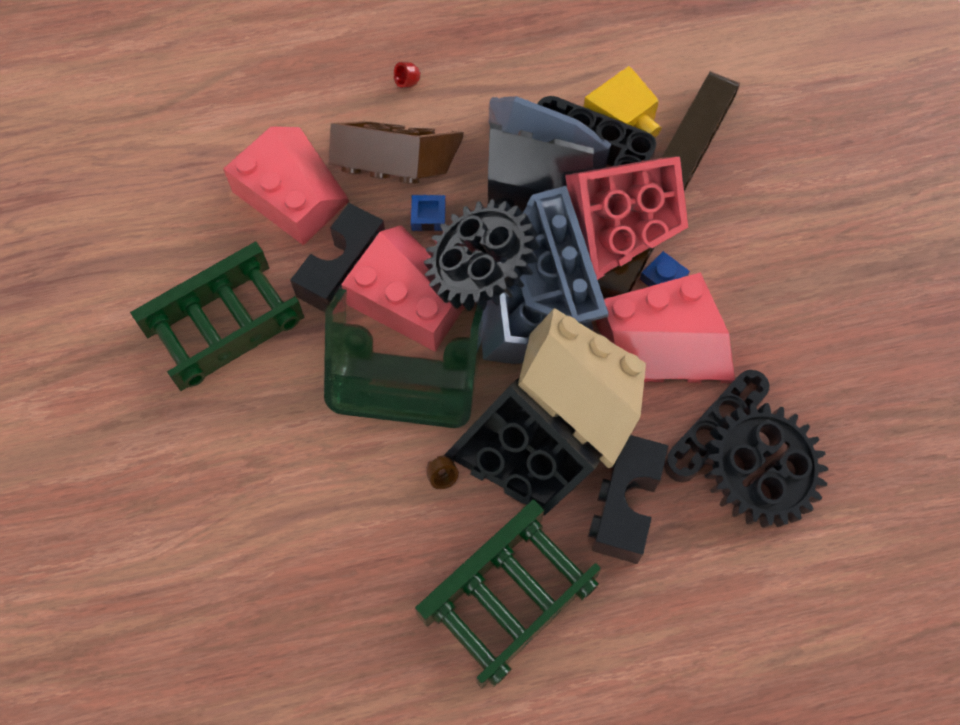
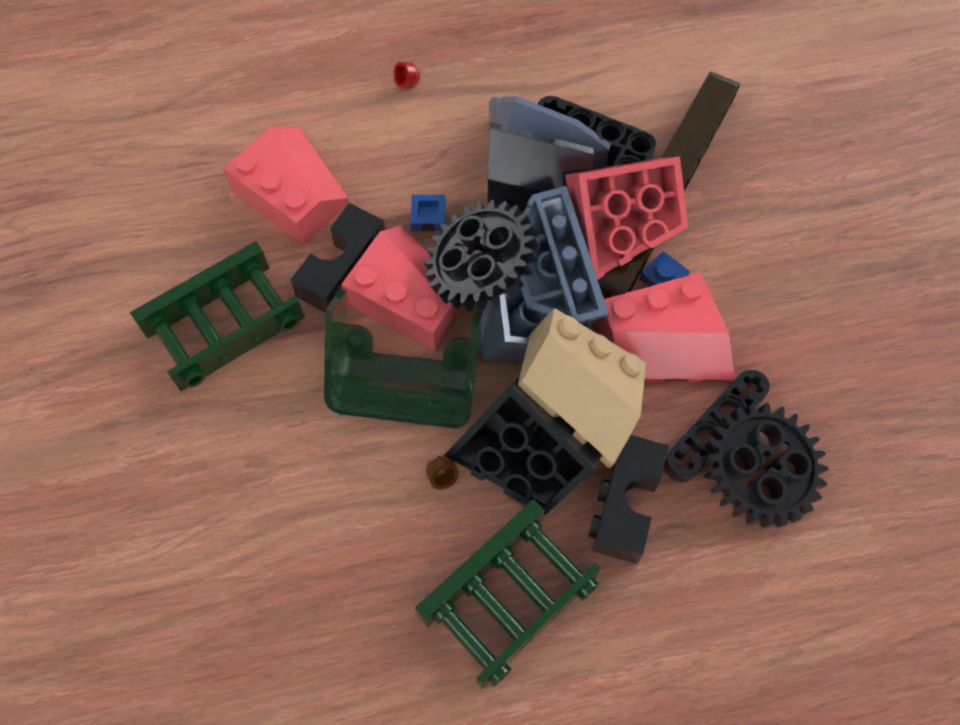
reddish brown wedge [329,121,464,184] -> none
yellow torso [583,66,662,138] -> none

